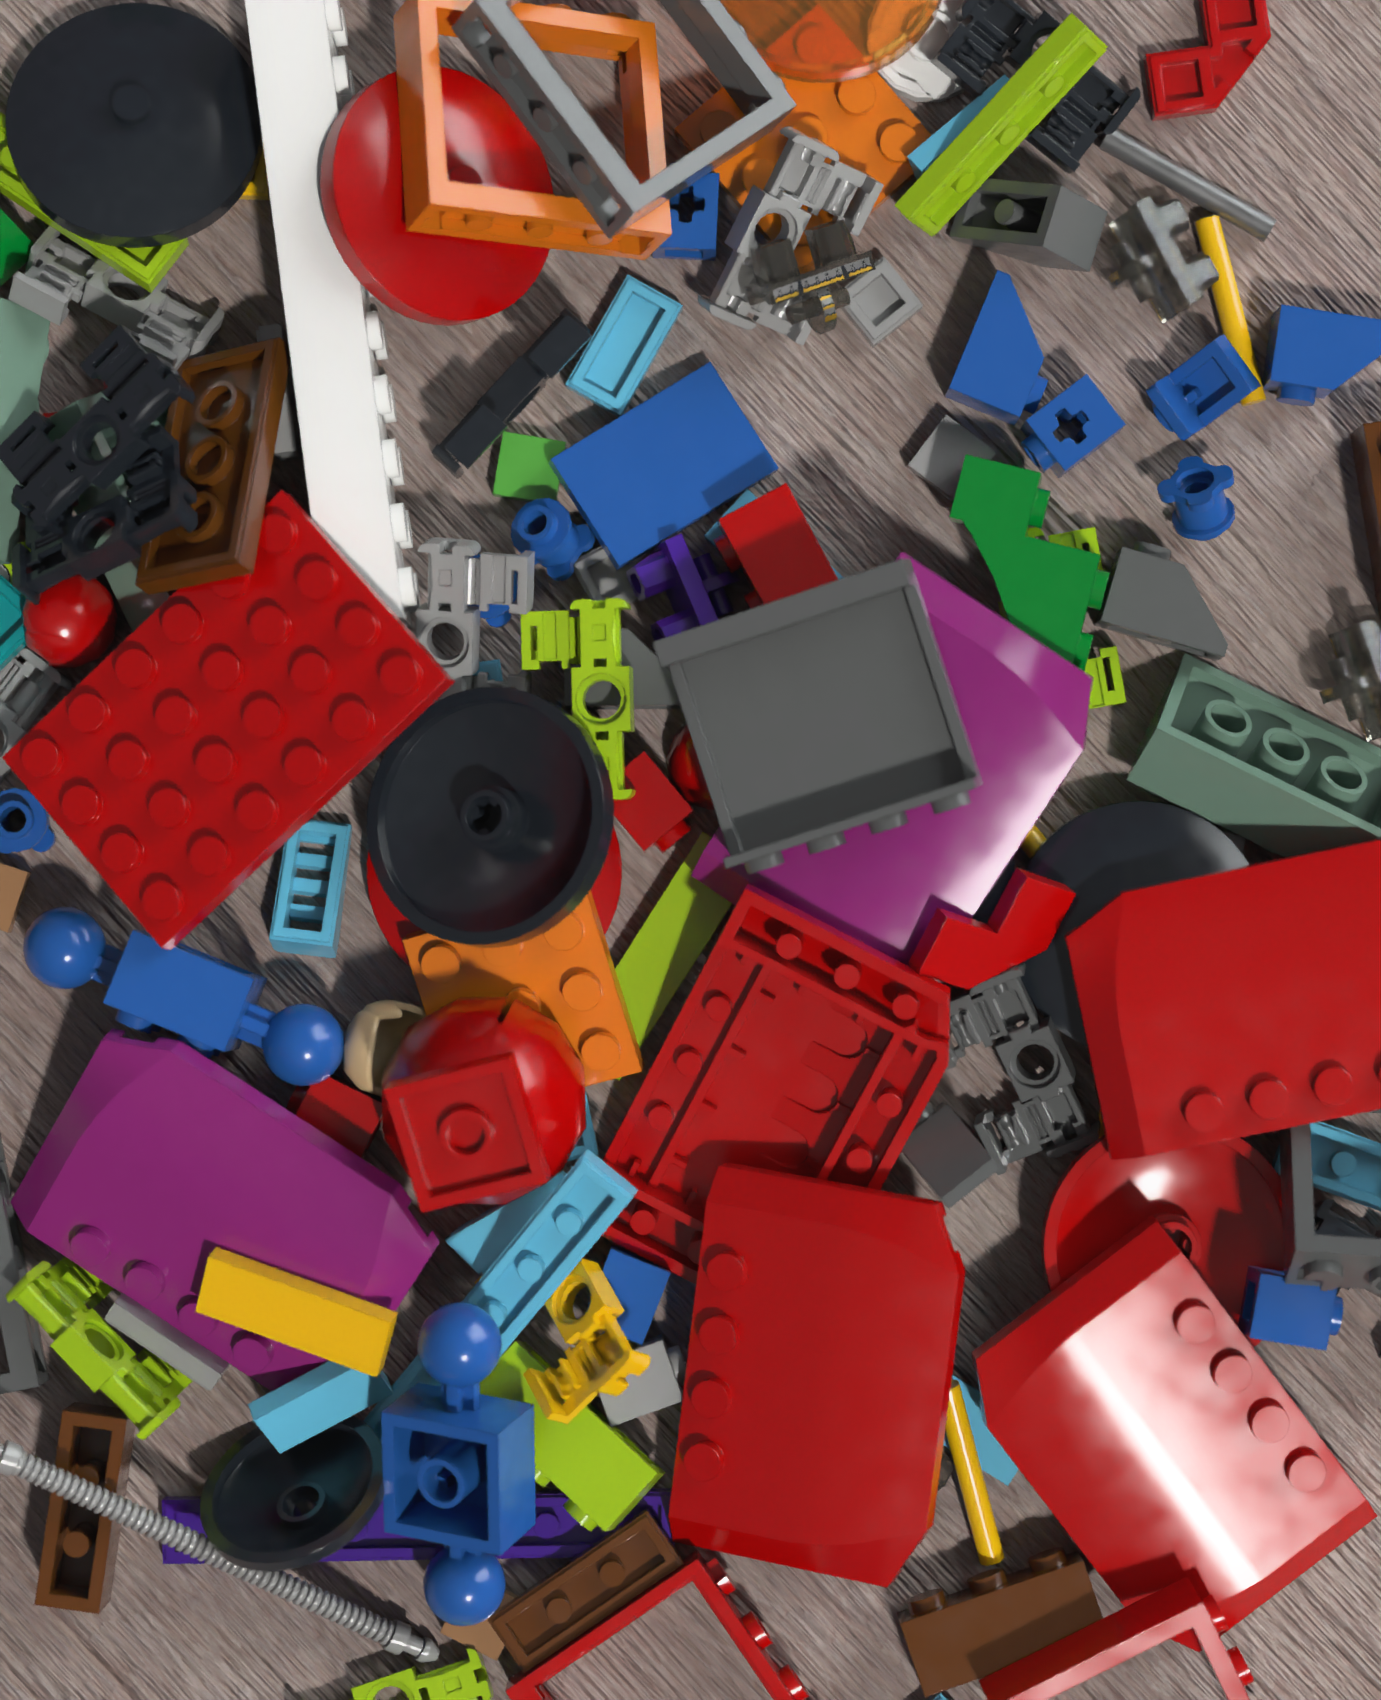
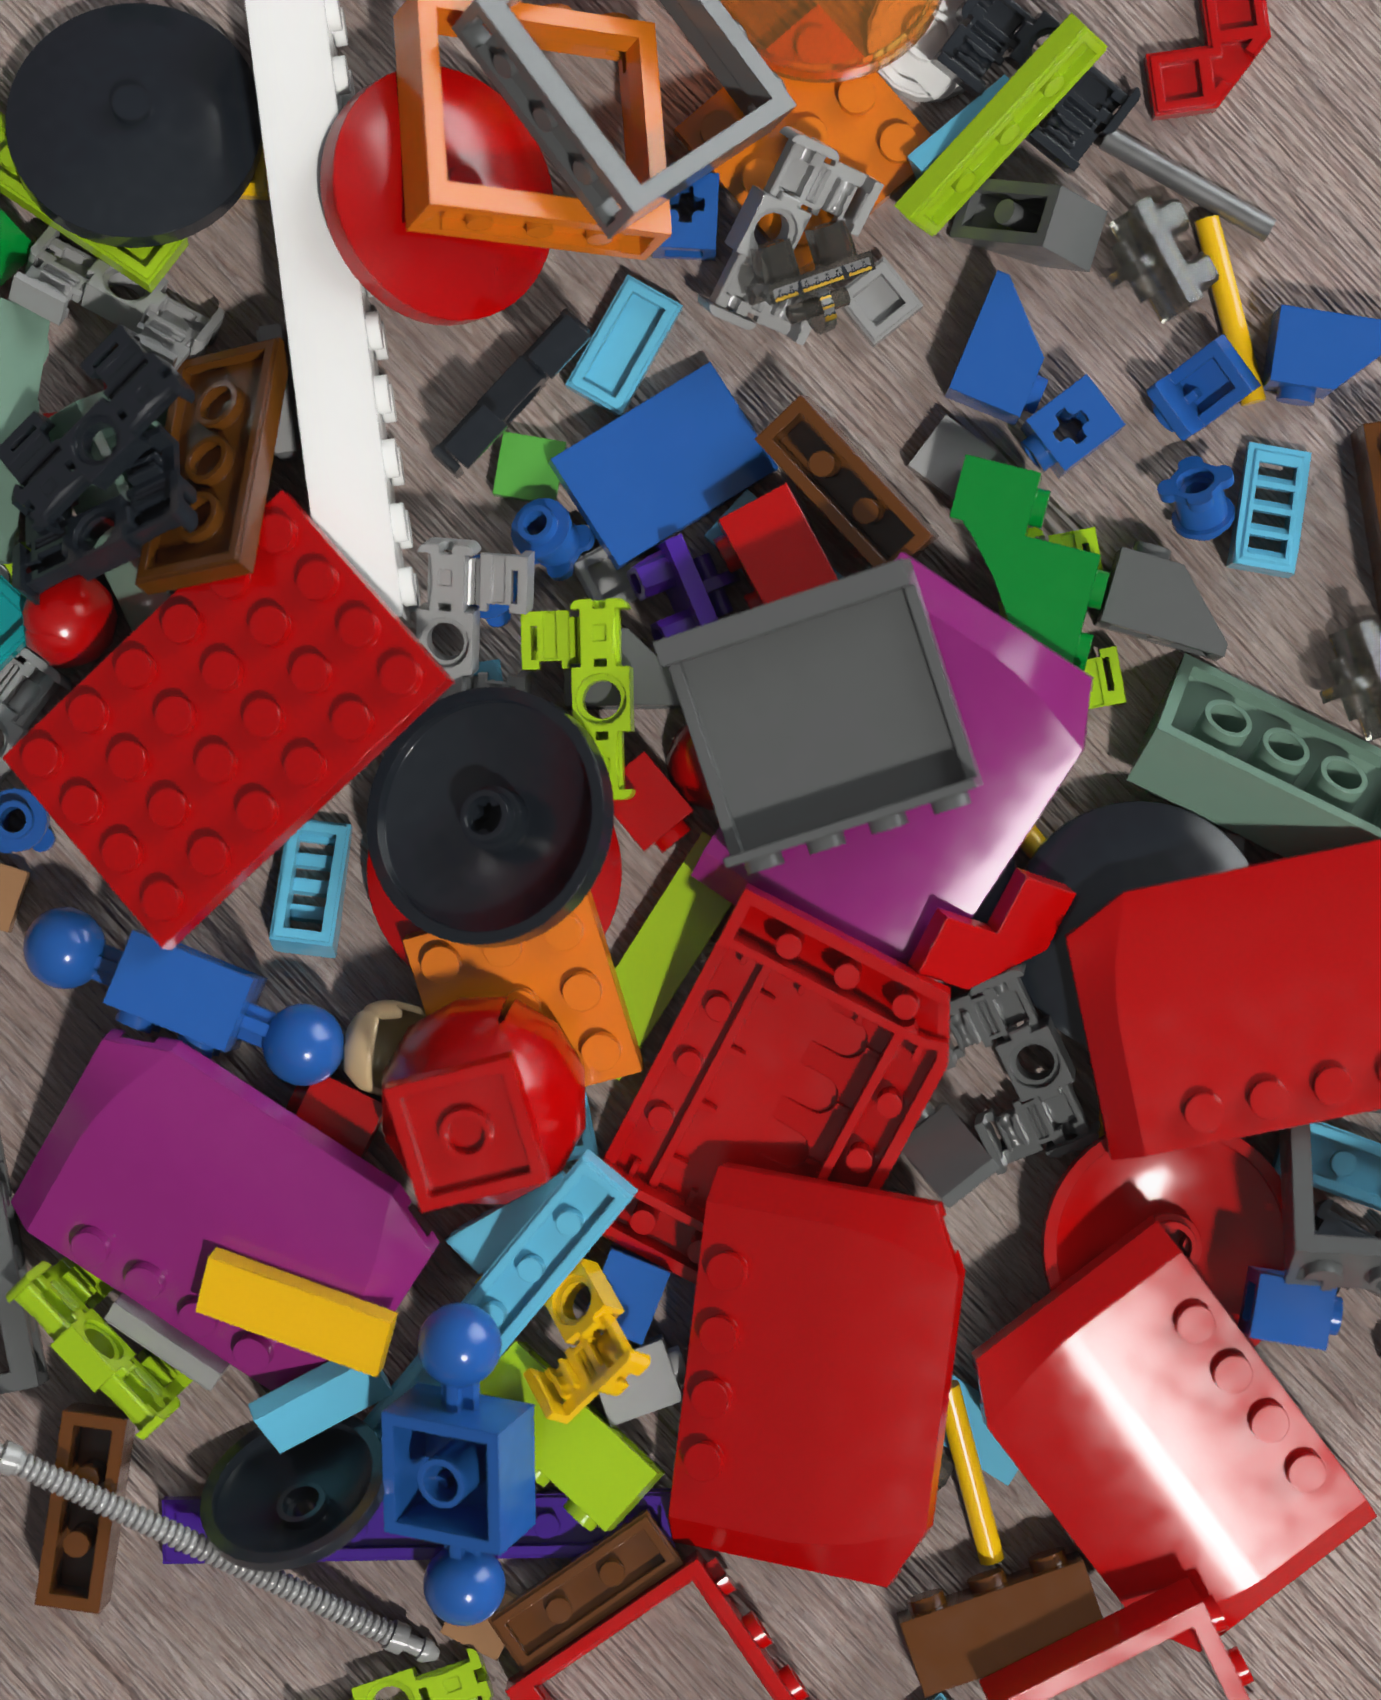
none -> reddish brown brick [755,395,939,568]
none -> medium azure slope [1226,442,1312,578]

